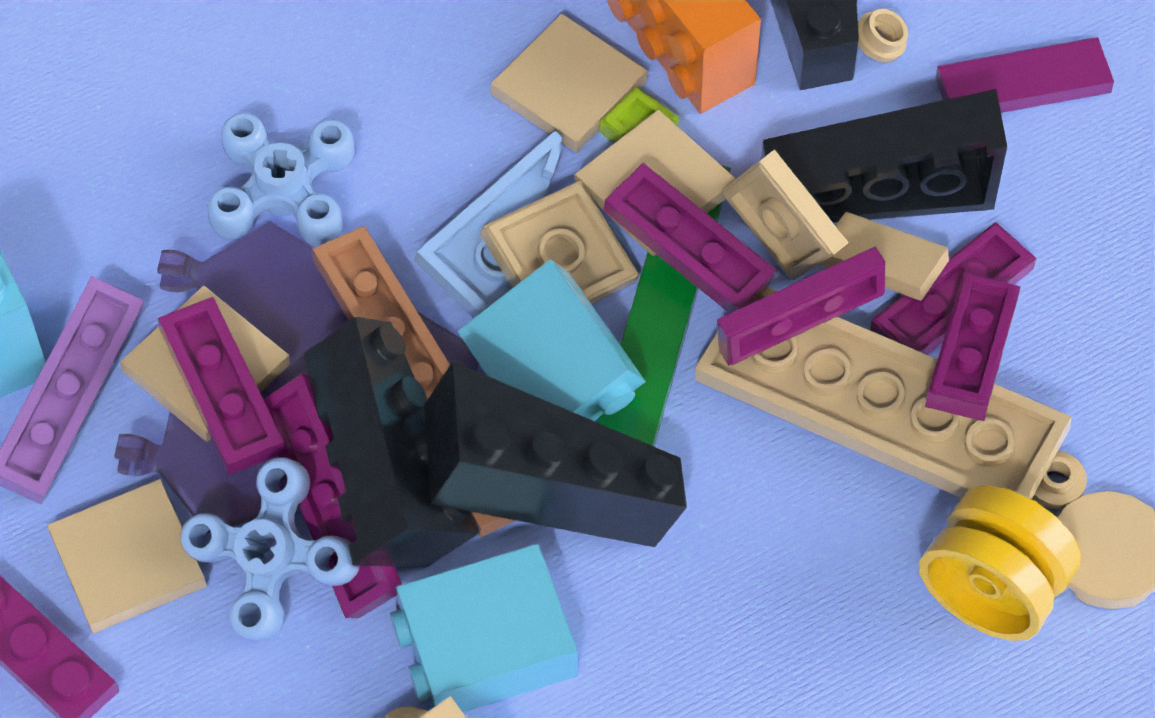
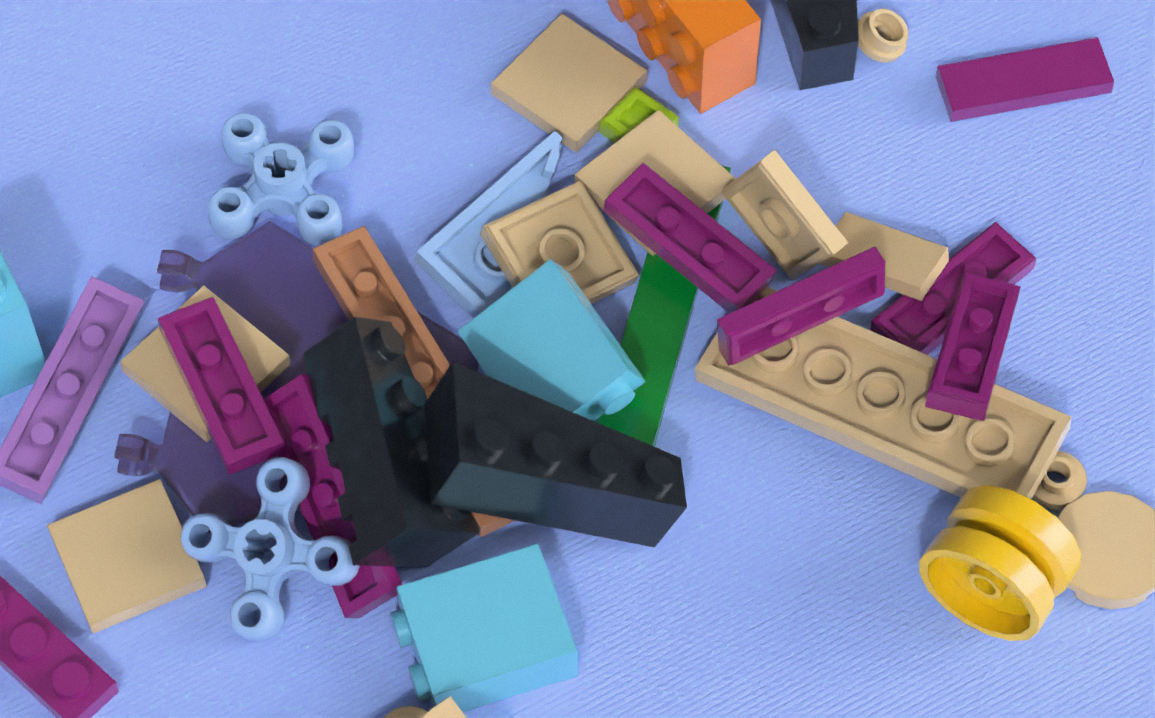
black wedge [761,89,1008,223] -> none

